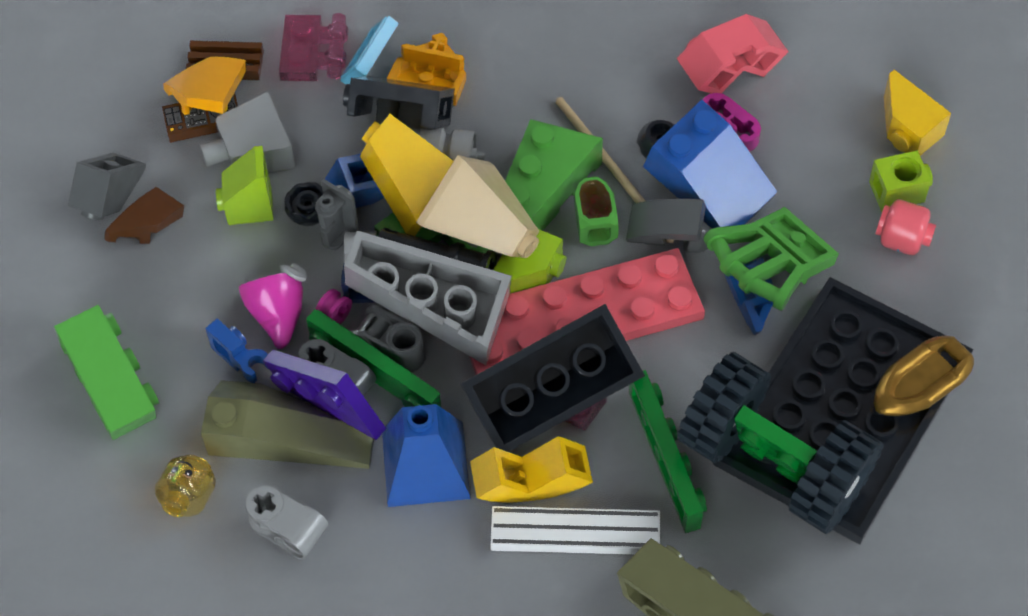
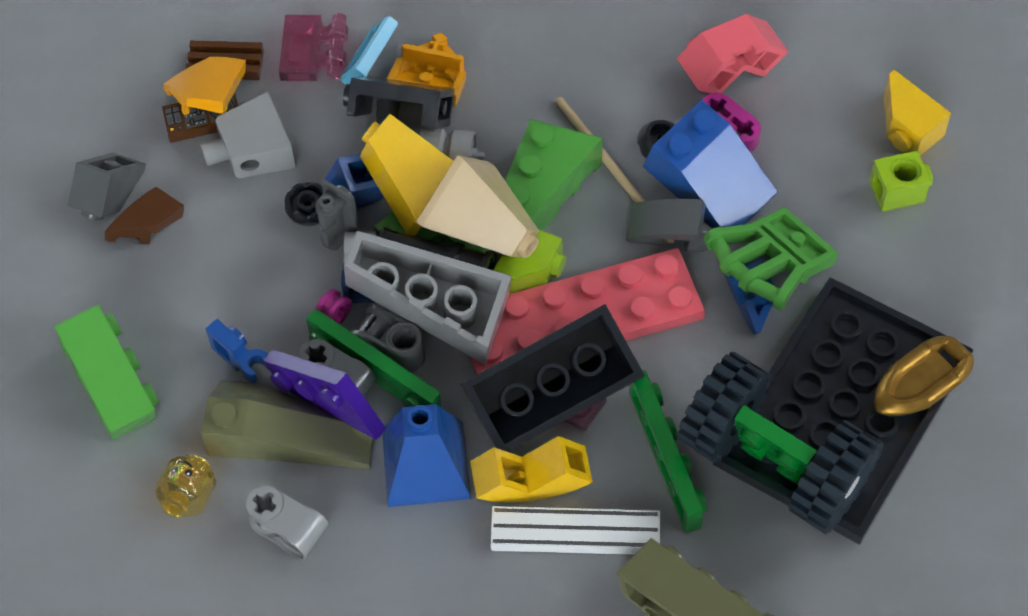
lime slope [215,146,274,225] -> none
dark pink hat [238,263,307,349] -> none
bright green rock [574,177,619,246] -> none
coral head [875,199,936,255] -> none

